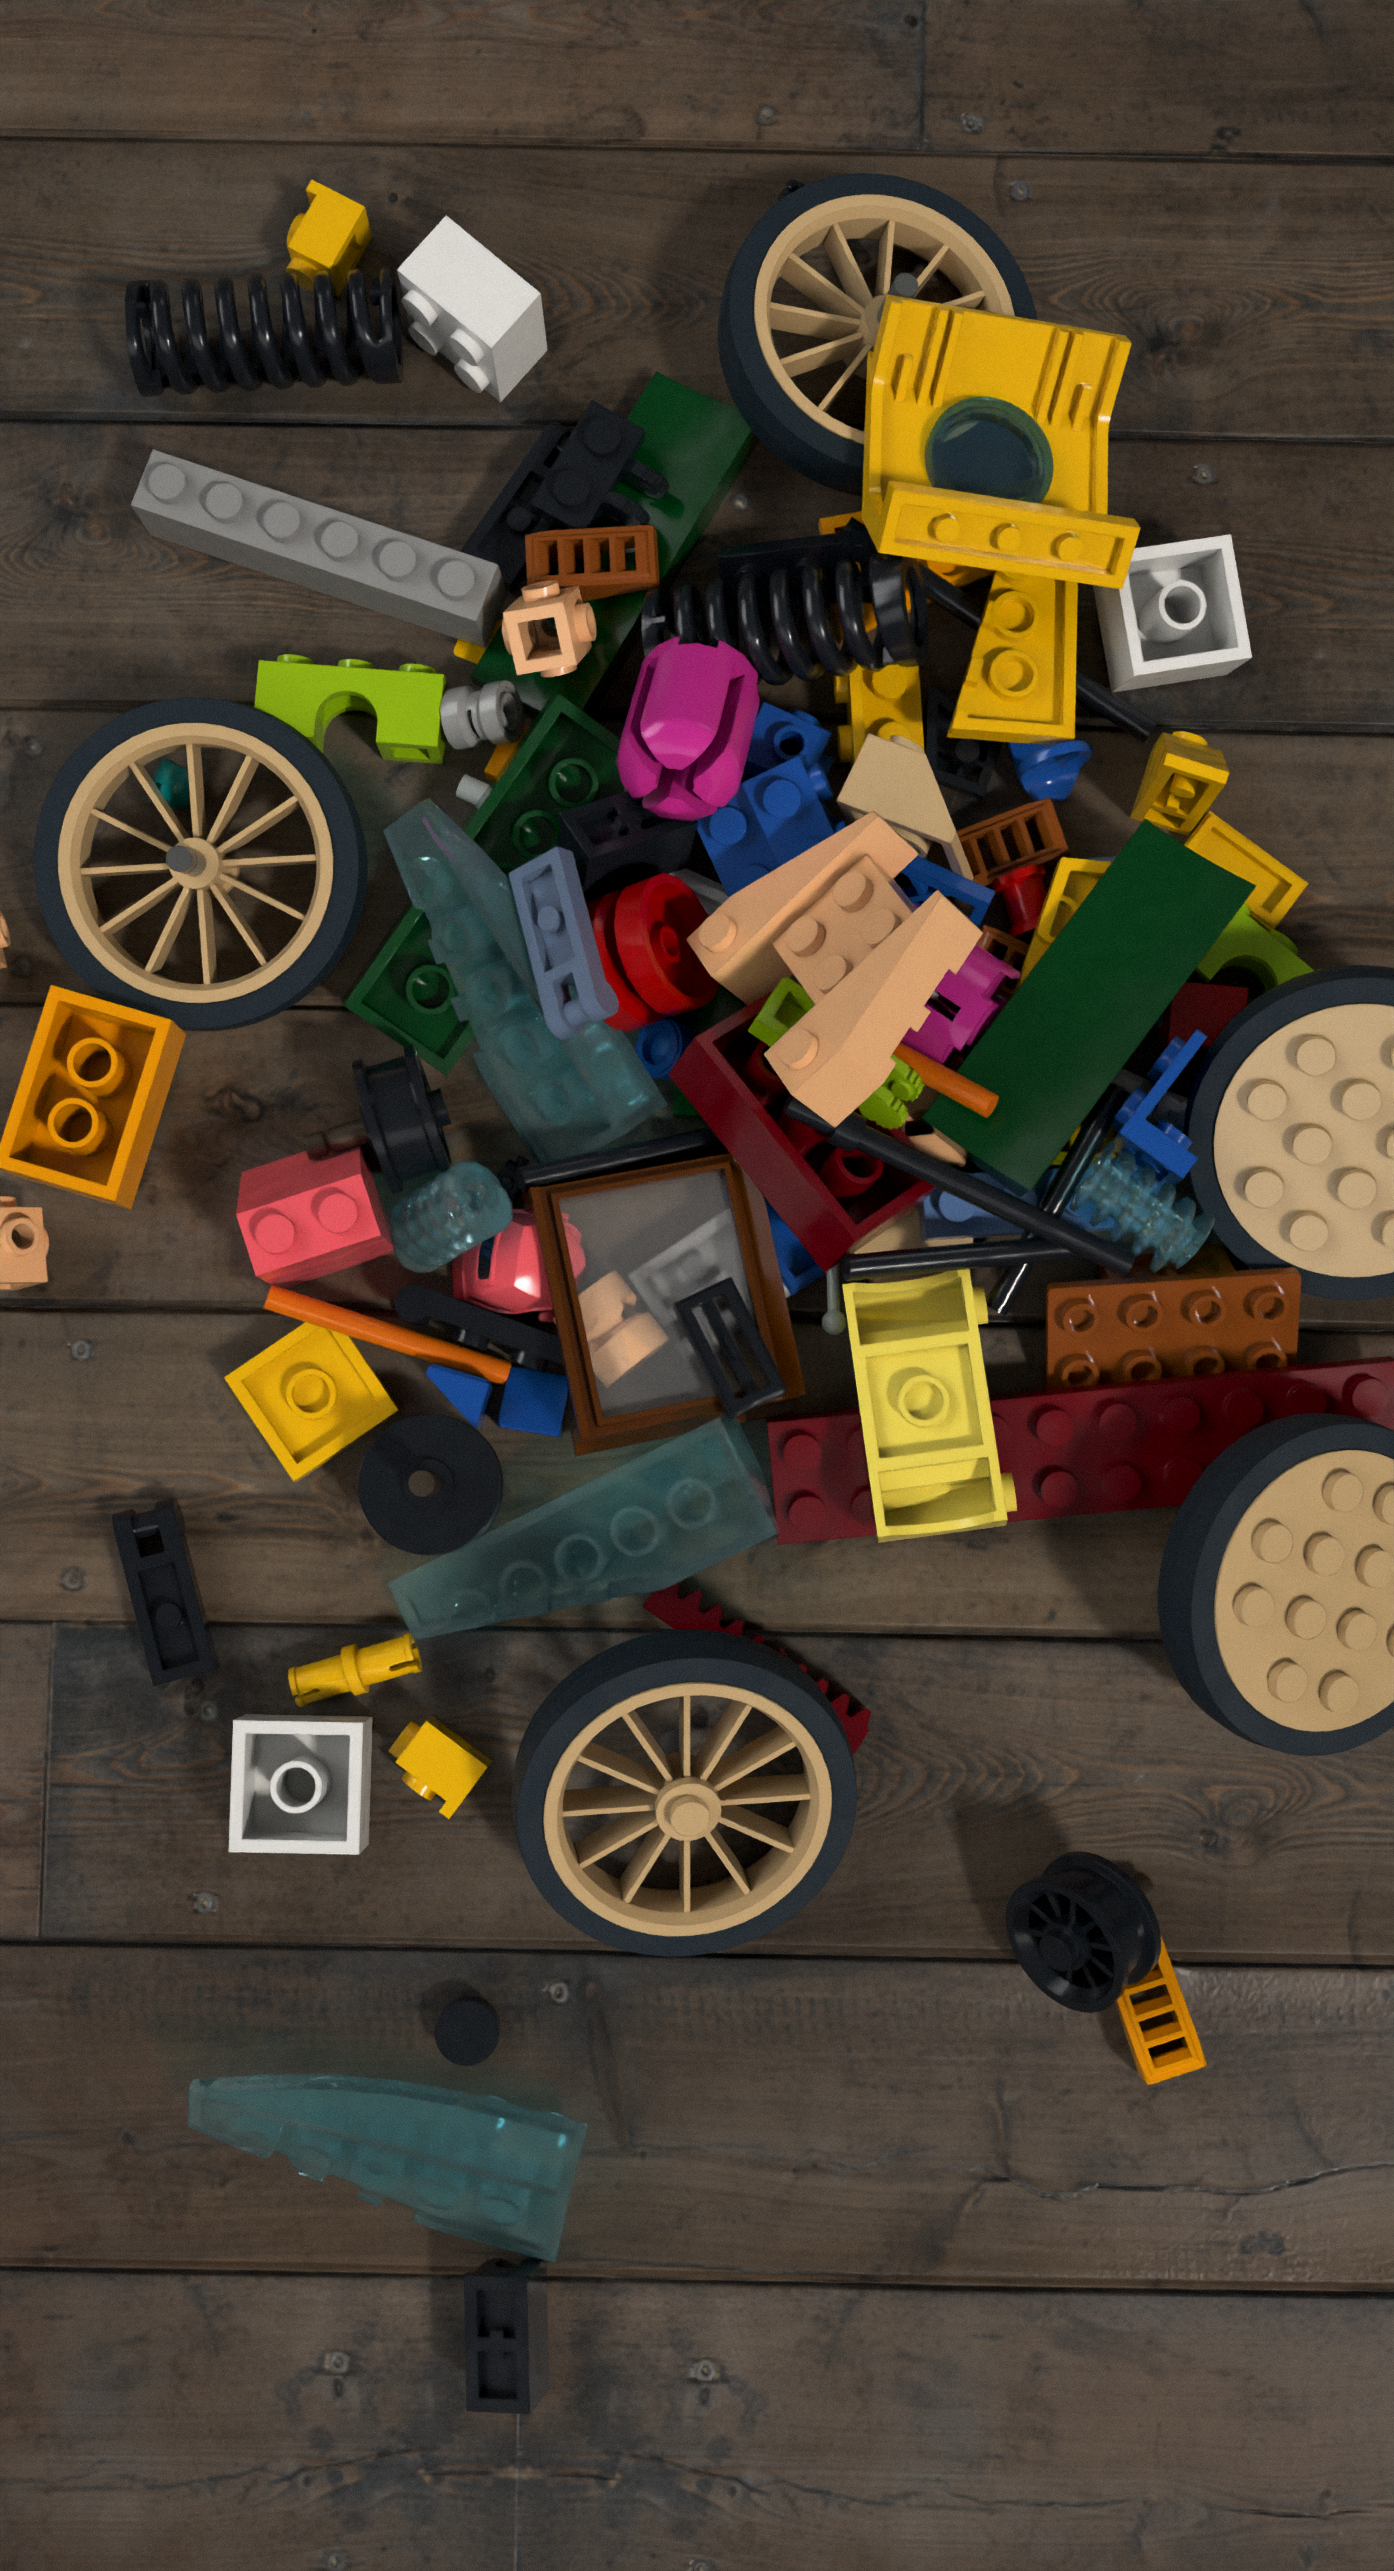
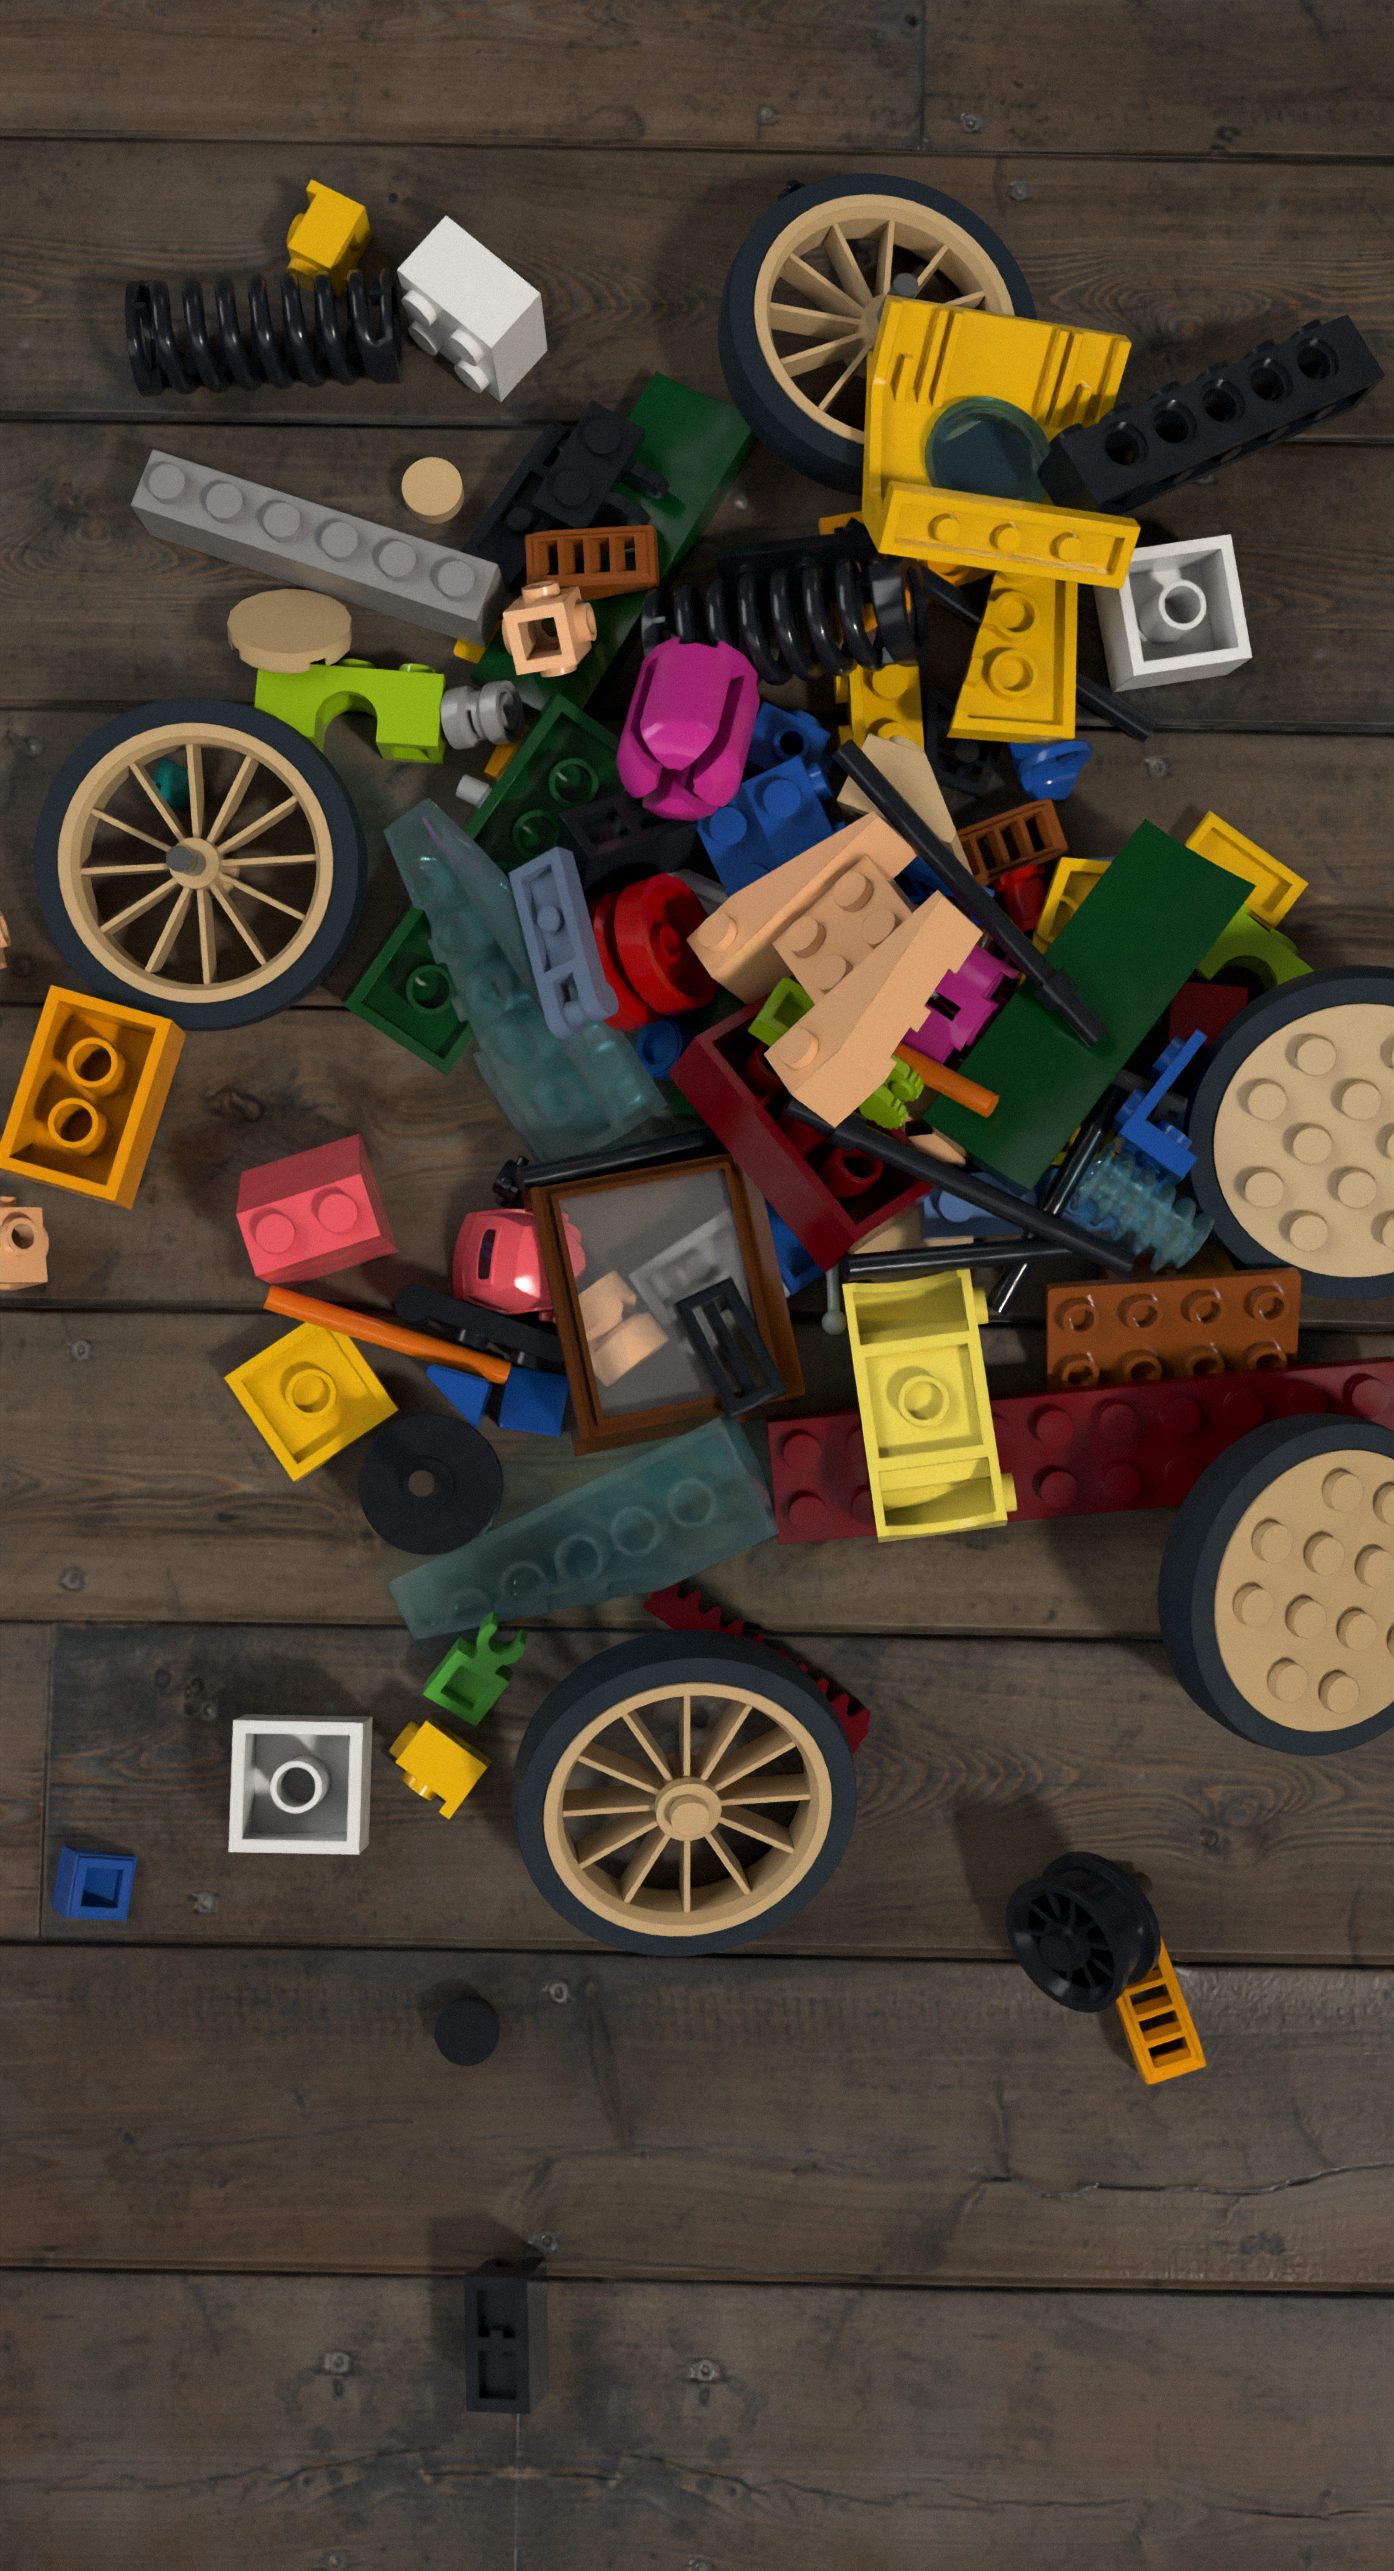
black plate [112,1497,220,1686] -> none
clear light blue wedge [187,2074,588,2263] -> none
yellow pin [288,1632,422,1707] -> none
black wheel [303,1043,455,1194] -> none
clear light blue piece [389,1161,513,1273] -> none
yellow slope [1130,731,1230,837] -> none
none -> blue slope [52,1846,137,1921]
none -> tan tile [227,589,352,674]
none -> tan tile [402,457,464,524]
none -> bright green plate [422,1611,528,1727]
none -> black bar [832,739,1108,1047]
none -> black brick [1035,314,1385,516]

